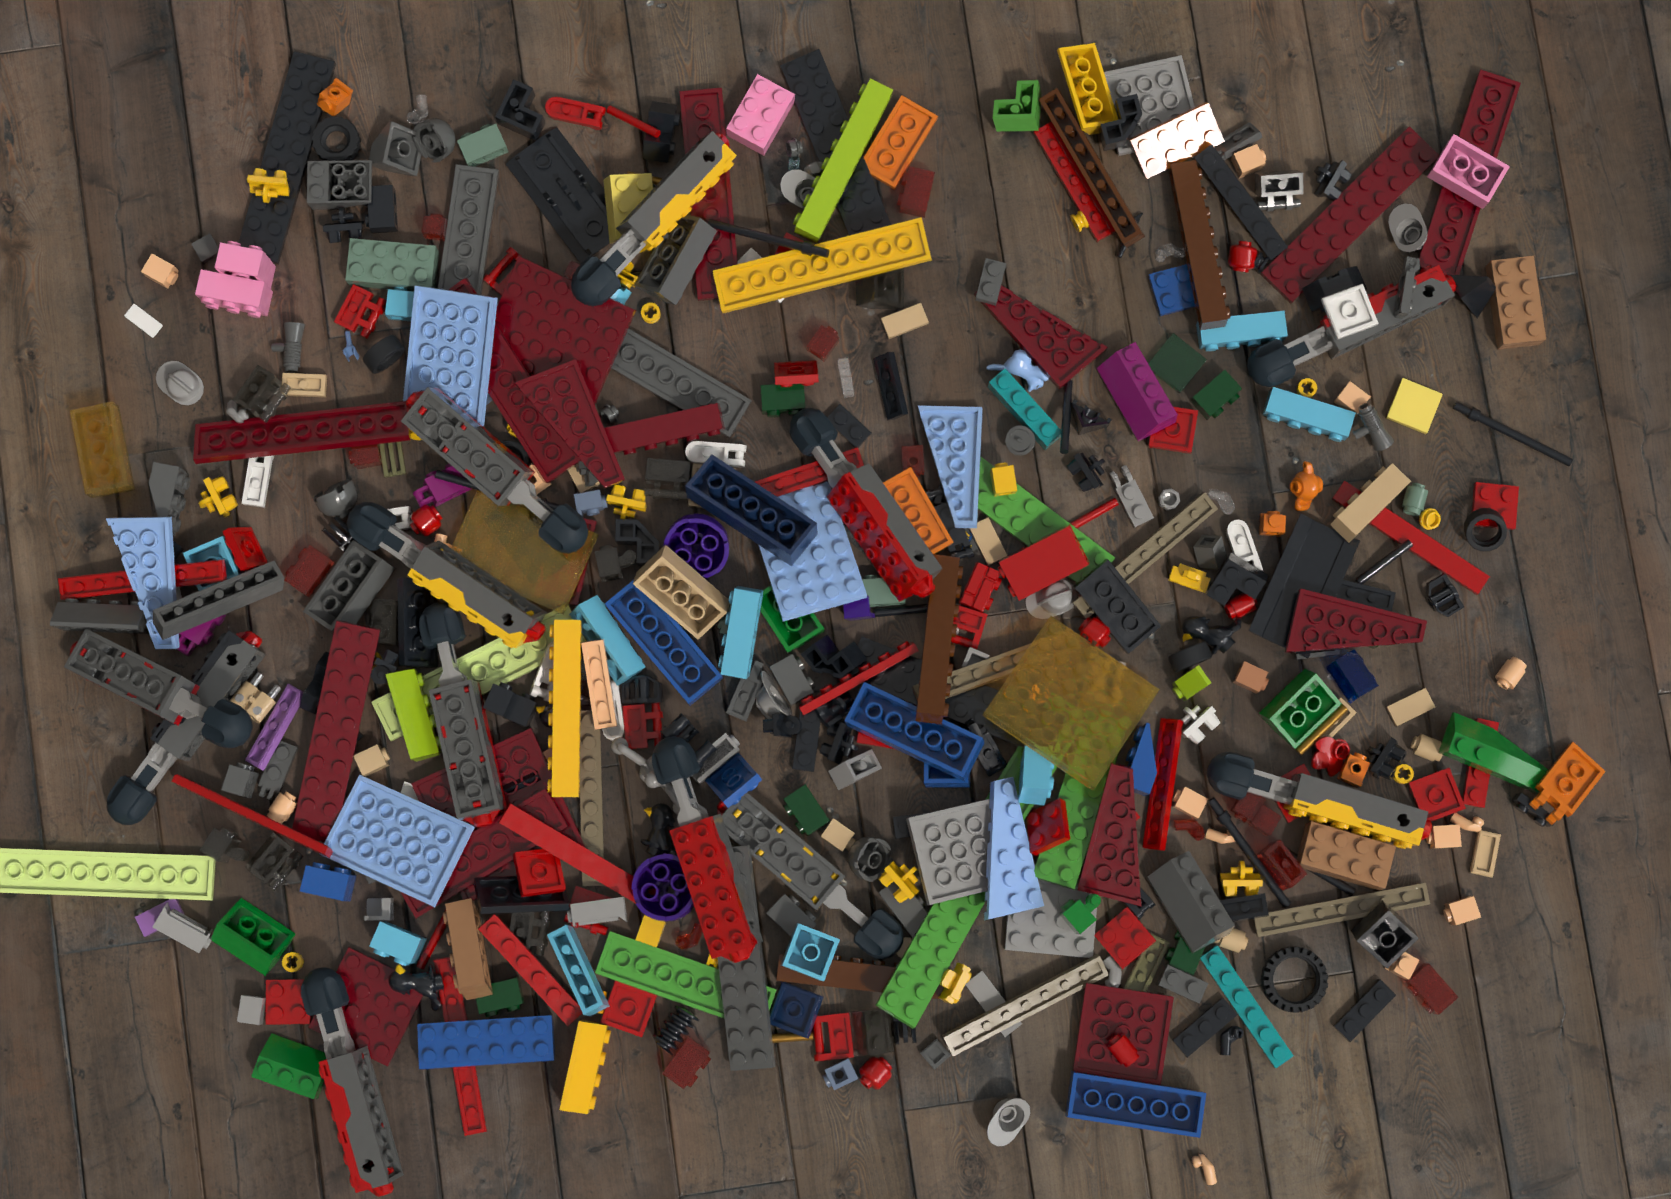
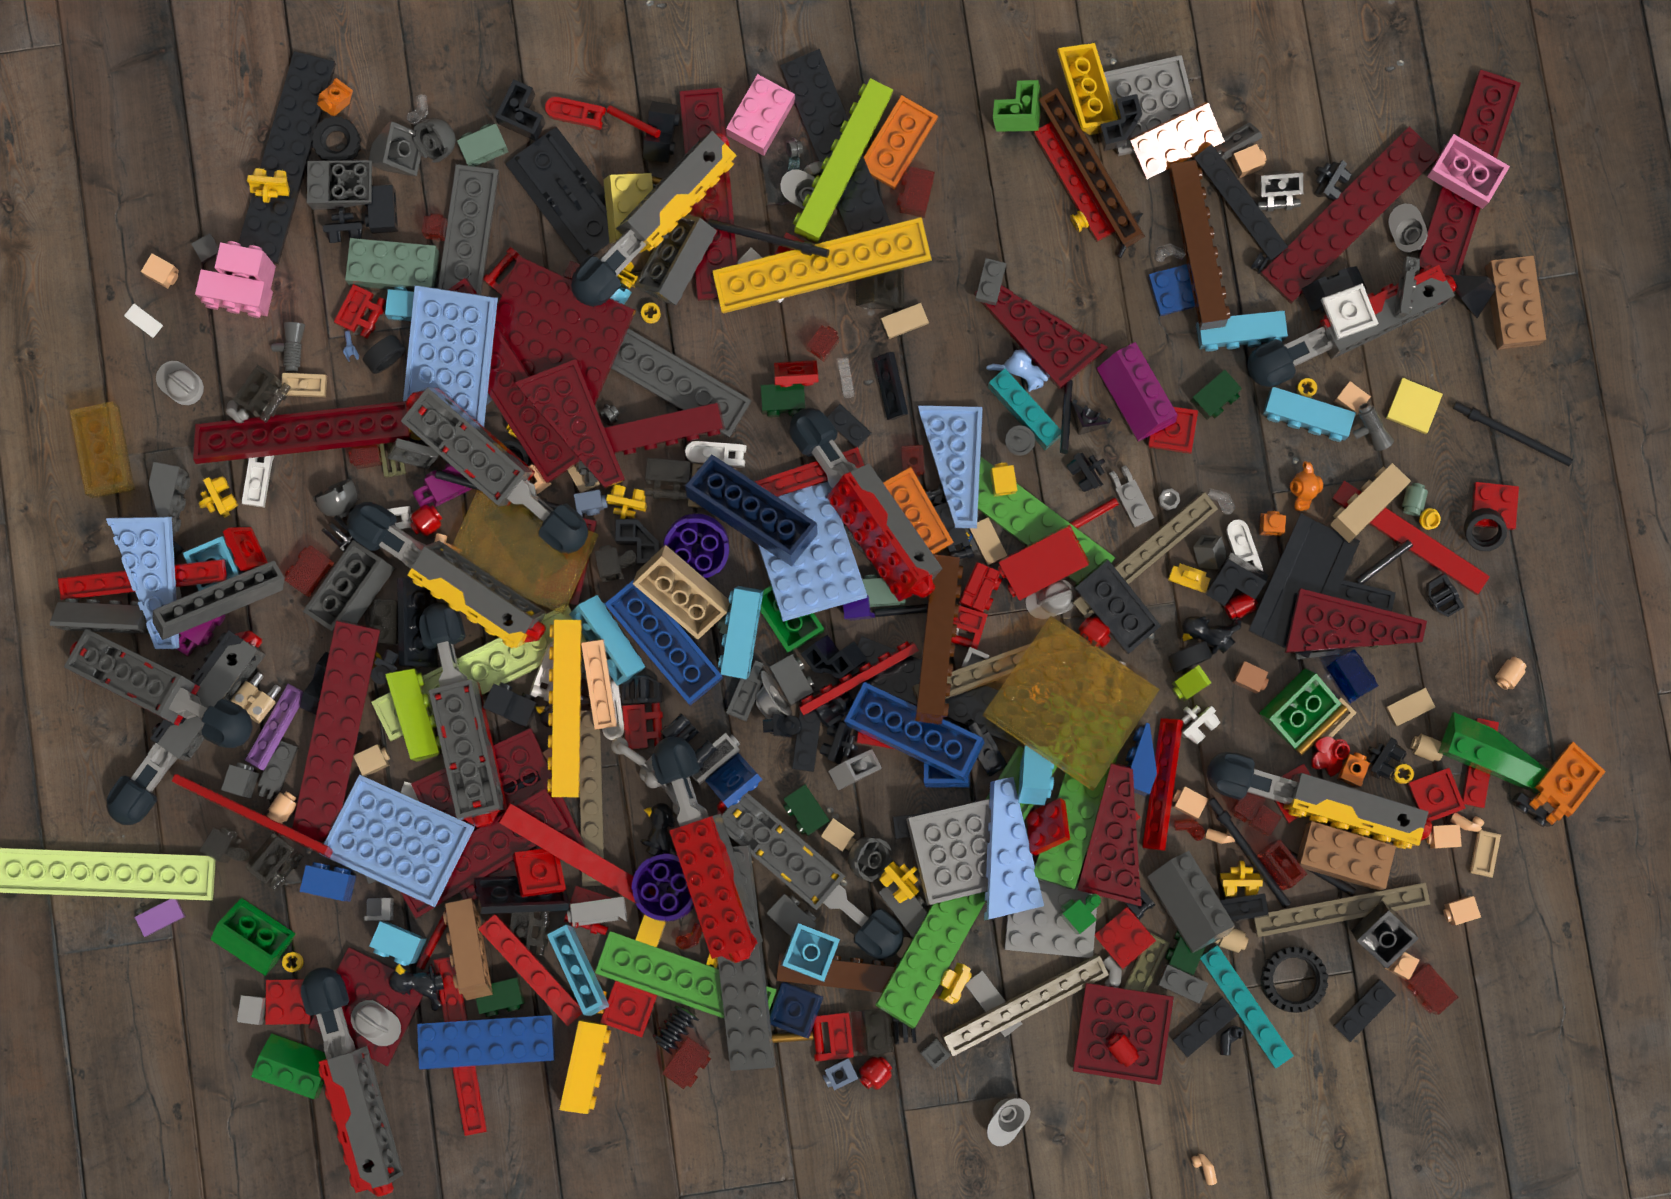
light grey window [153,902,213,953] -> none
blue brick [1065,1071,1206,1138] -> none
clear green tile [1149,333,1207,394] -> none
red head [1228,241,1258,273] -> none
none -> light grey piece [351,1000,401,1046]
none -> dark grey tile [387,438,439,469]

